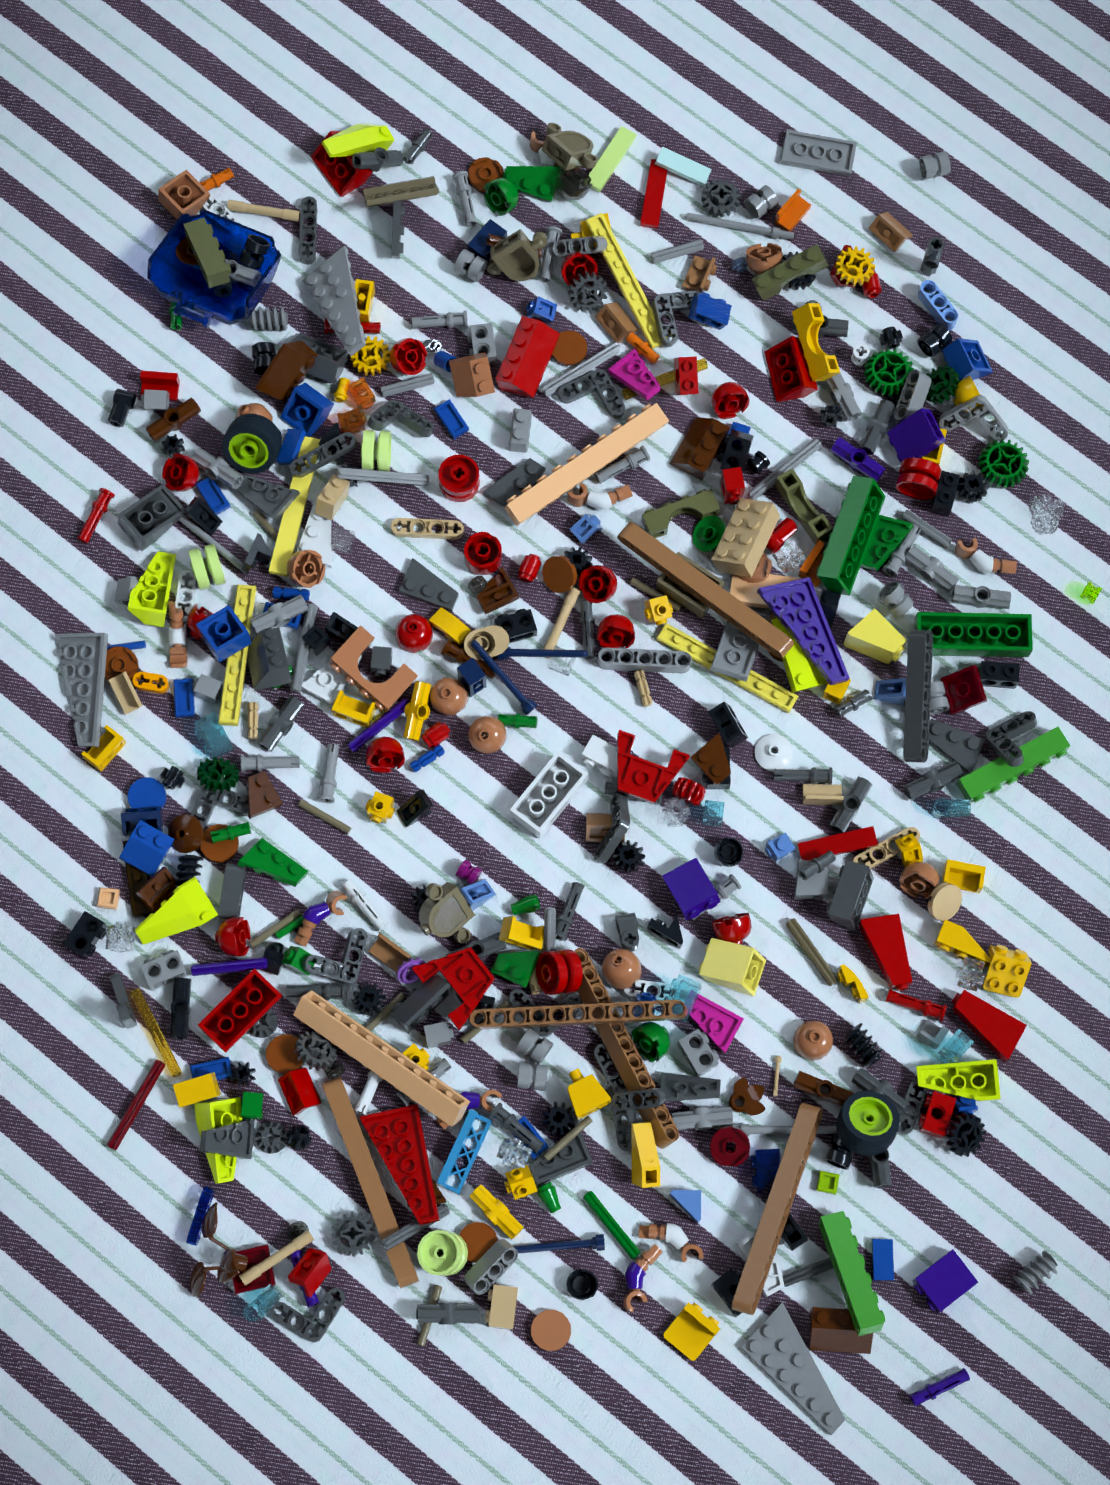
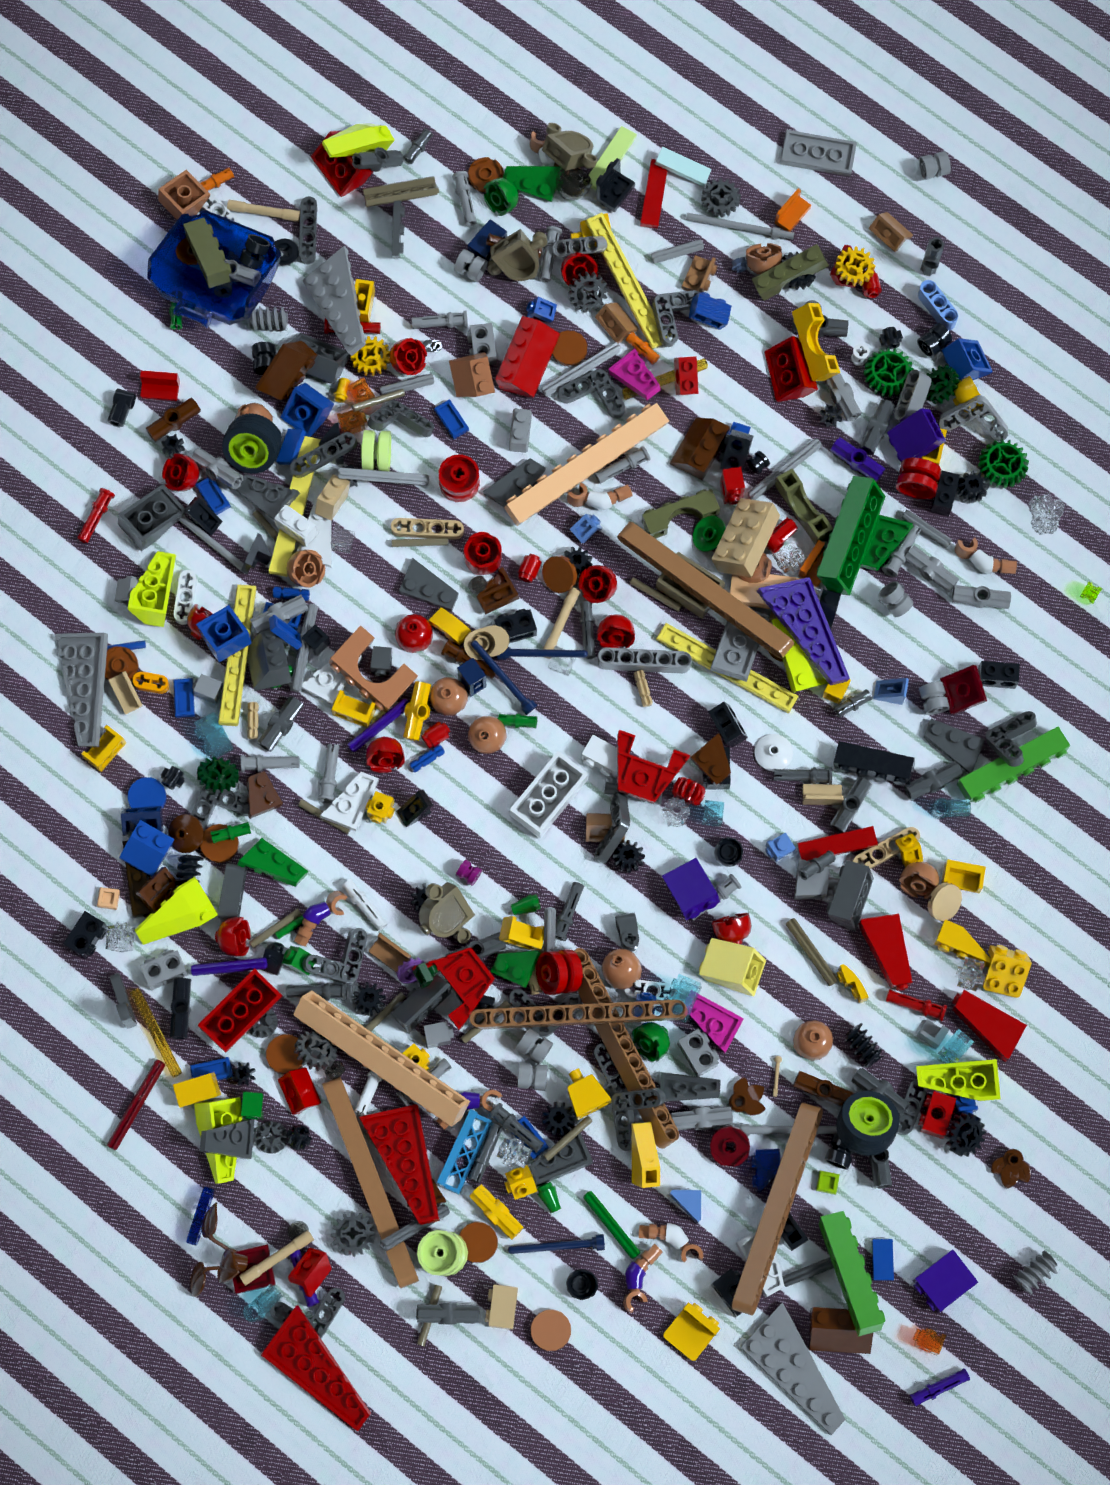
light grey brick [141,390,170,411] -> none
nougat piece [168,601,188,668] -> none
yellowish green wheel [189,544,226,590] -> none
black slope [325,612,358,643] -> none
blue beam [434,351,457,372] -> none
medium blue slope [460,879,496,911] -> none
light grey beam [464,1239,518,1295] -> none
yellow brick [644,595,673,625] -> none
black slope [647,916,683,949] -> none
red cylinder [711,382,750,419] -> none
light grey wheel [744,185,779,219] -> none
light yellow slope [843,608,907,665] -> none
dark grey beam [903,630,933,762] -> none
green brick [914,612,1033,657] -> none
none -> red wing [261,1305,371,1431]
none -> blue tile [269,615,302,650]
none -> black gear [270,238,299,266]
none -> white brick [274,505,317,547]
none -> white wing [320,772,379,831]
none -> dark tan bar [352,389,405,412]
none -> dark tan bar [392,538,448,547]
none -> dark green tile [413,962,438,989]
none -> dark grey pin [468,1123,503,1184]
none -> black bracket [596,158,635,212]
none -> black brick [833,741,915,786]
none -> clear orange brick [912,1328,946,1356]
none -> reddish brown plate [991,1149,1031,1189]

